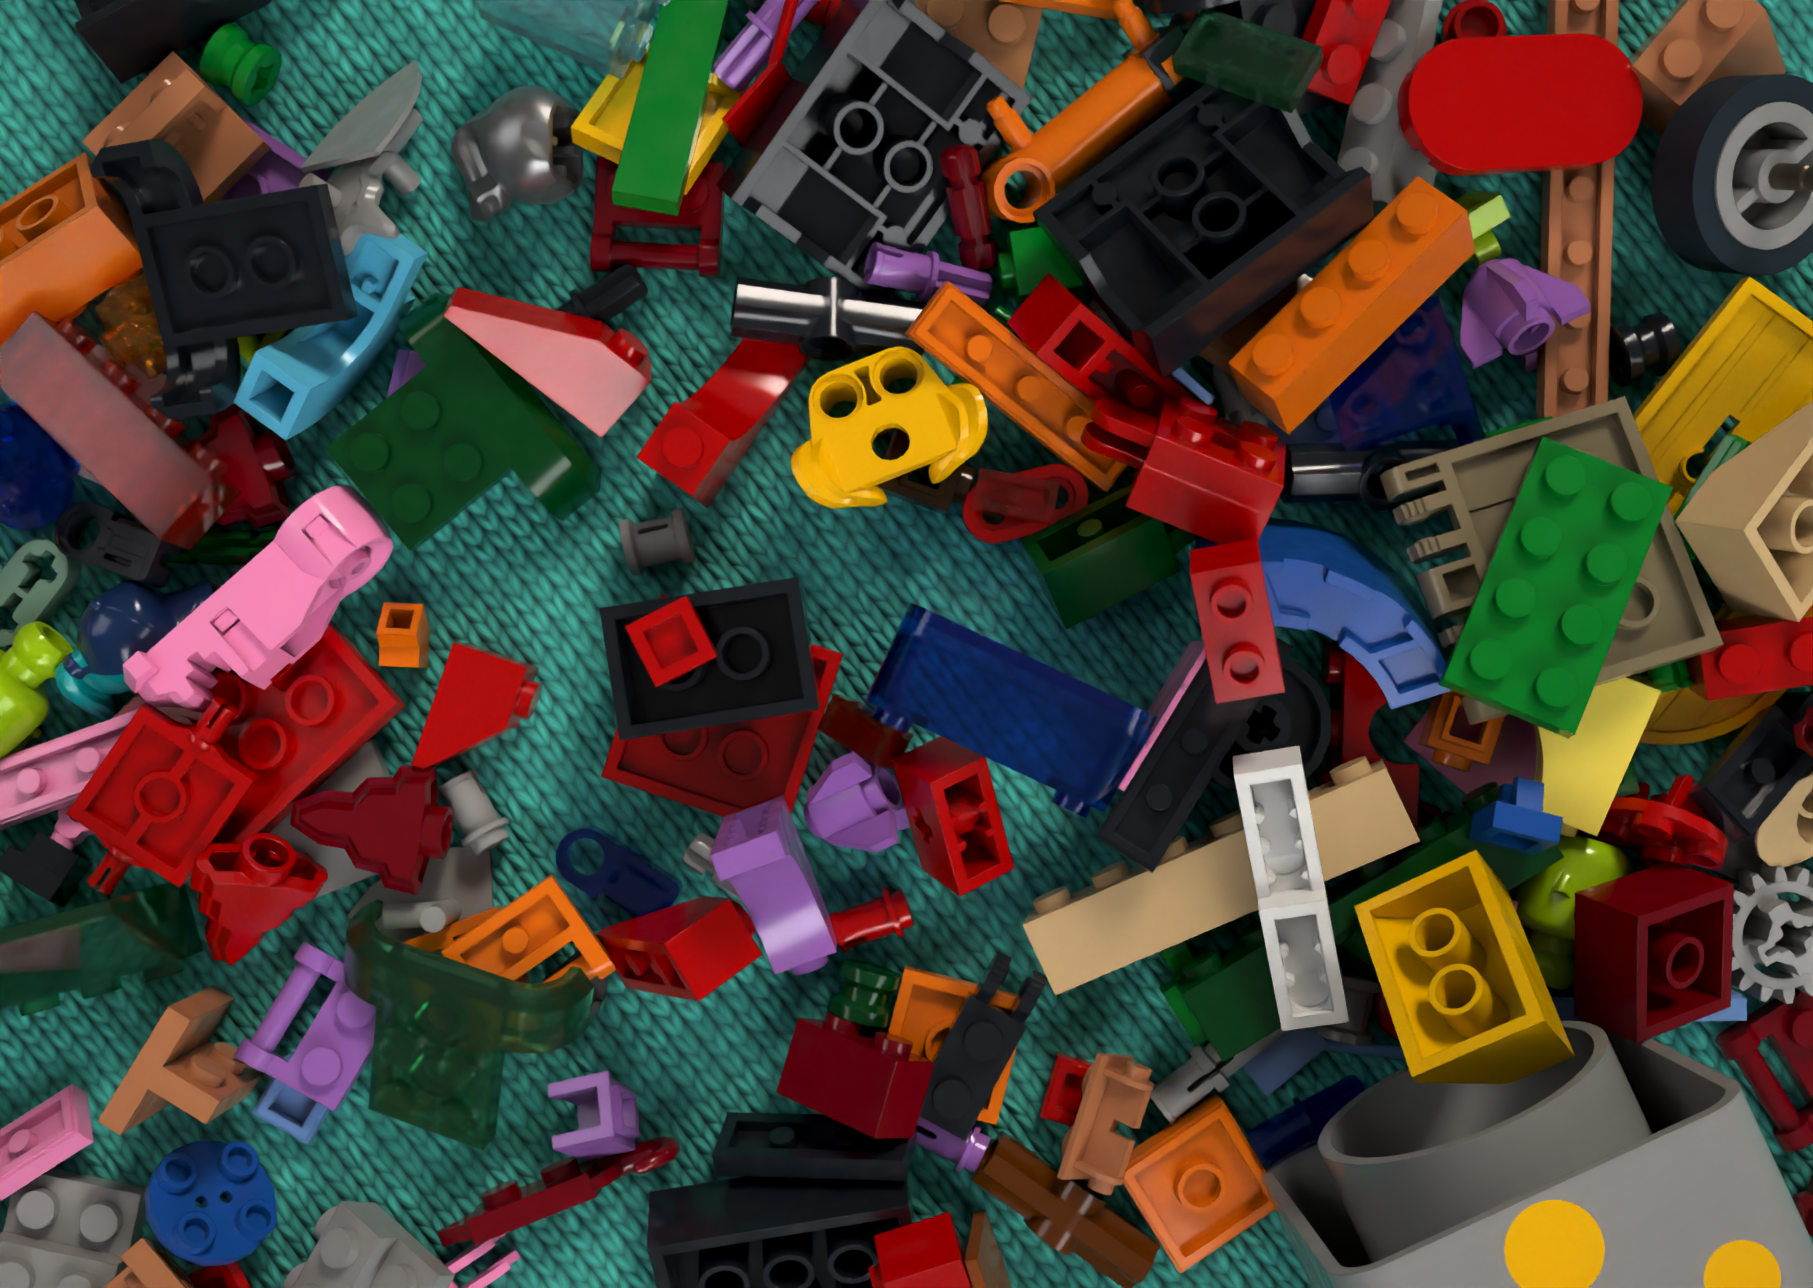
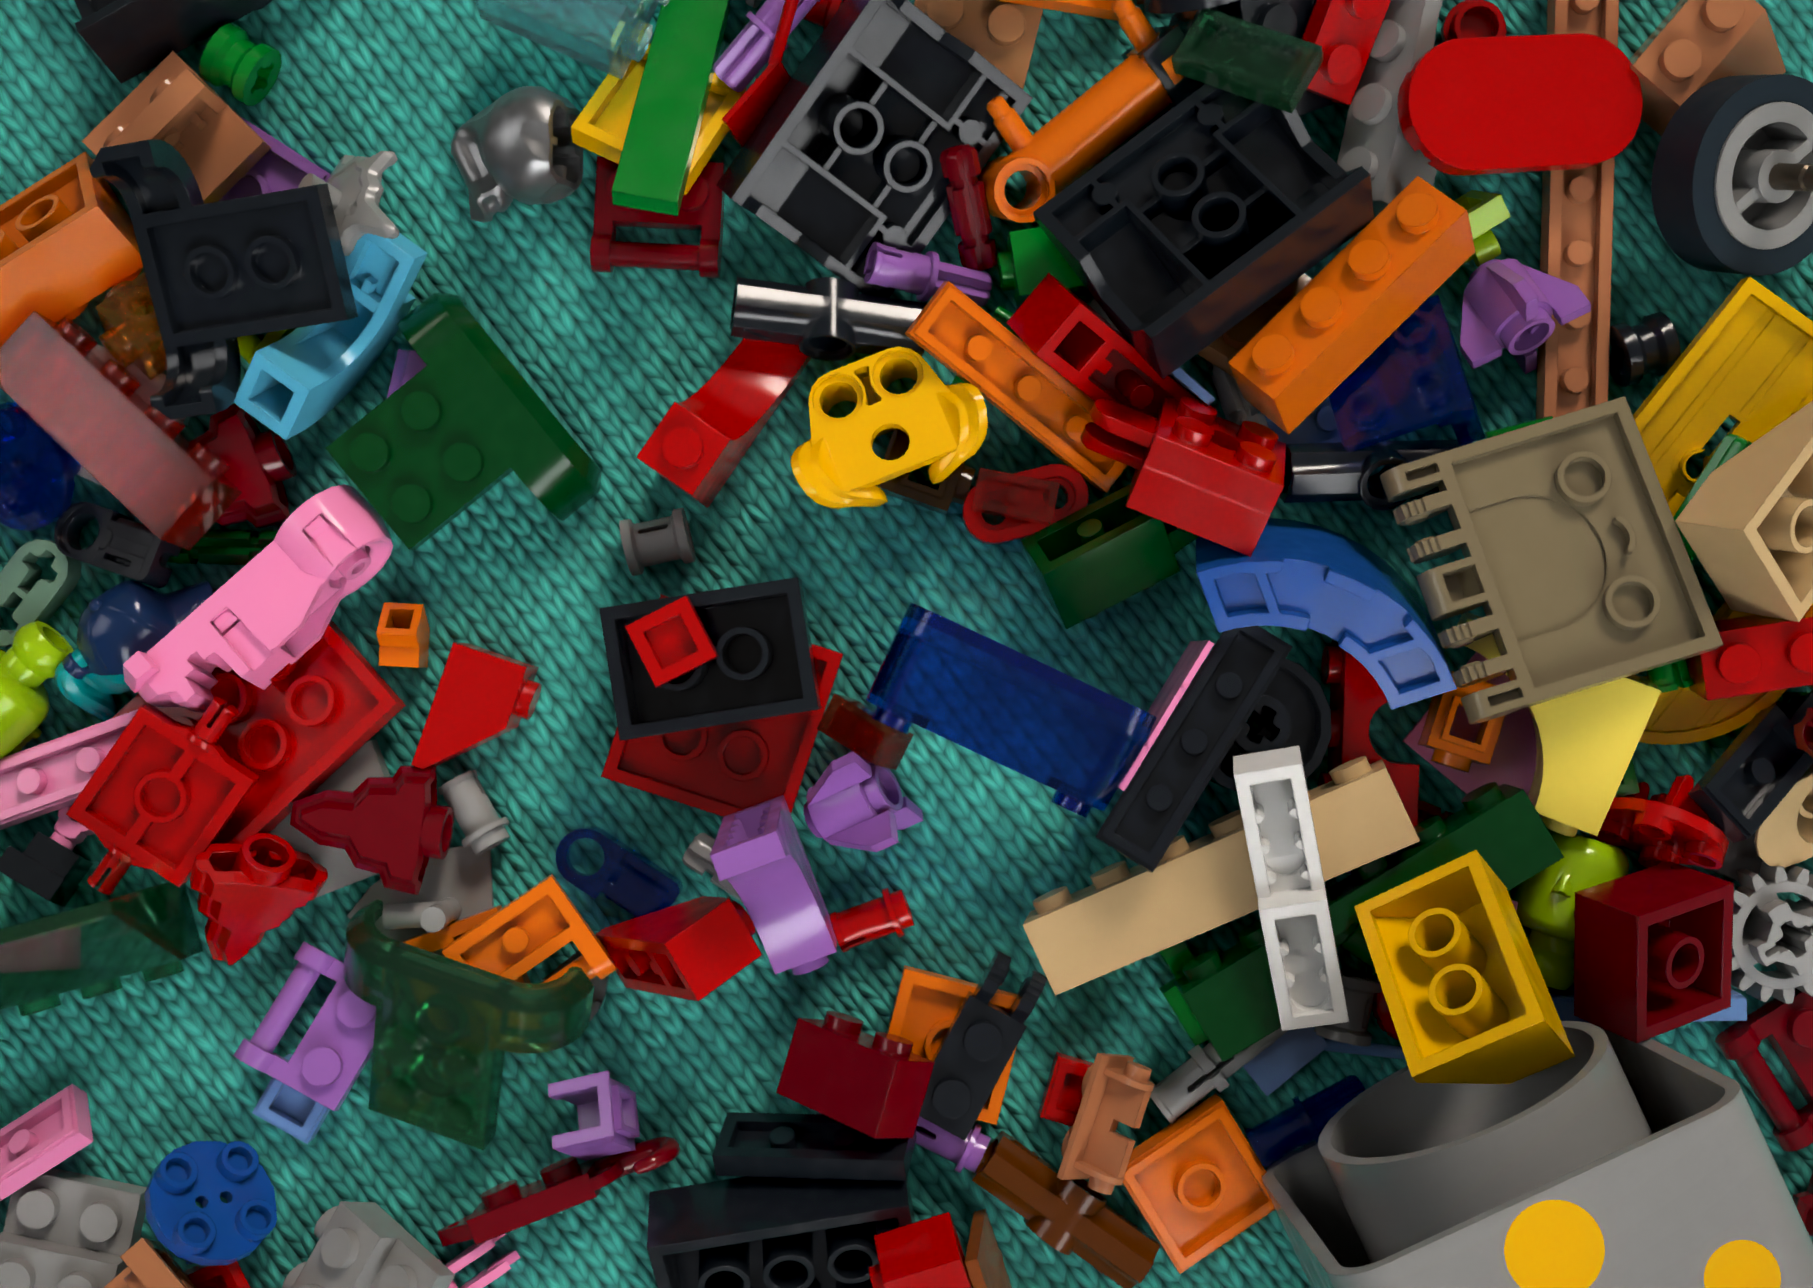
nougat bracket [98,985,262,1135] -> none
light grey shield [299,60,423,196] -> none
slope [443,287,651,438] -> none
black axle [554,263,648,323] -> none
dark green wheel [827,958,901,1028] -> none
red brick [892,733,1014,896] -> none
red brick [1190,538,1285,704] -> none
green plate [1438,436,1673,738] -> none
blue tile [1469,776,1563,856] -> none

